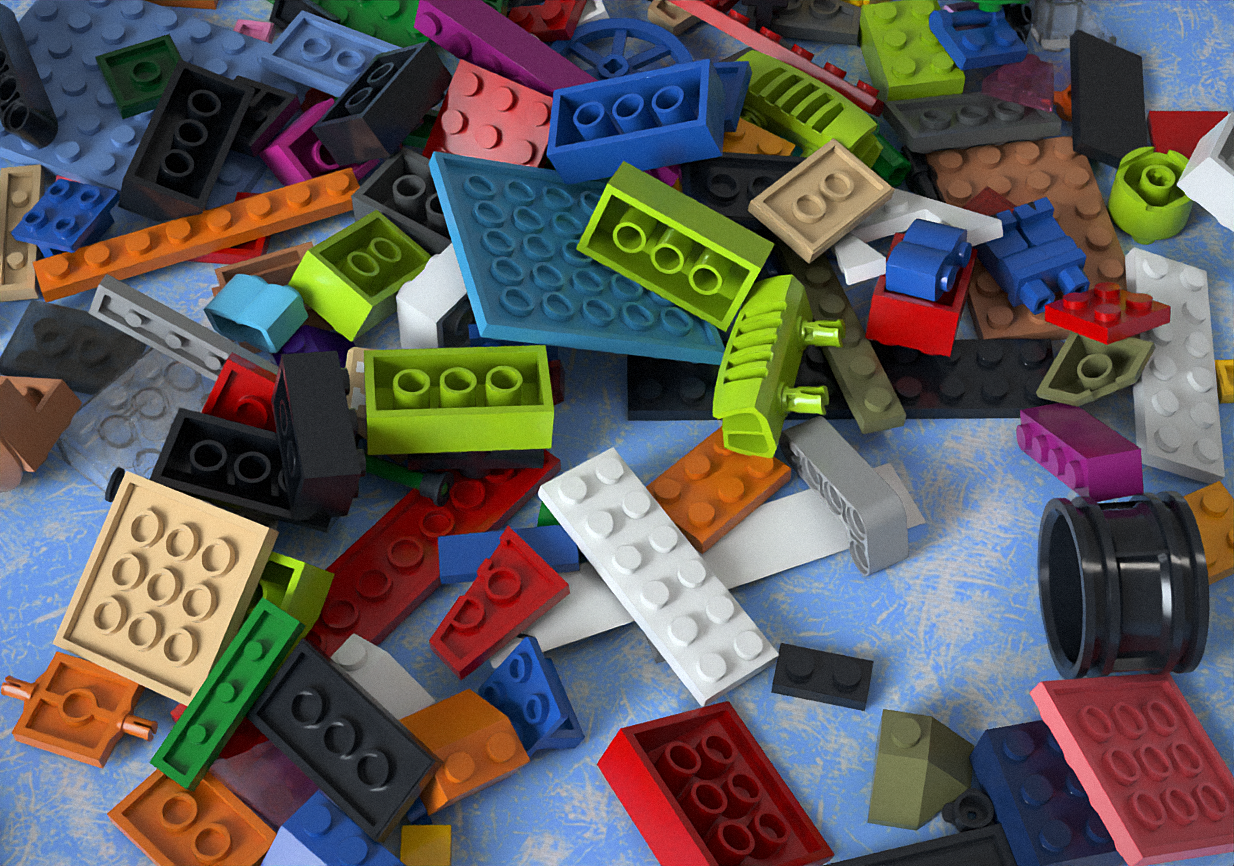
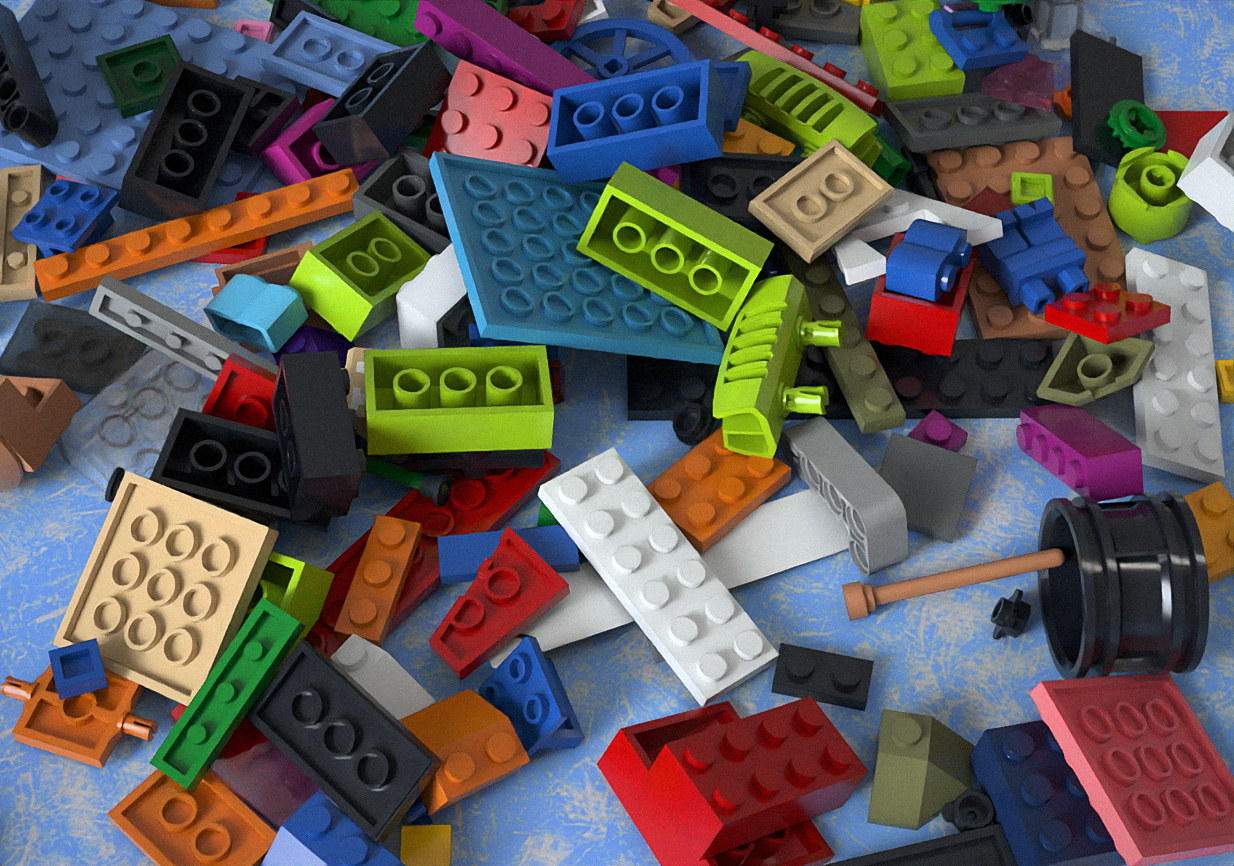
none -> blue plate [48,638,108,700]
none -> orange plate [334,514,422,648]
none -> red brick [643,696,868,862]
none -> black plate [673,403,715,446]
none -> nougat piece [842,548,1066,621]
none -> dark grey tile [879,432,978,543]
none -> magenta plate [907,409,968,452]
none -> black plate [991,589,1031,640]
none -> lime tile [1010,172,1054,212]
none -> green gear [1107,100,1167,152]

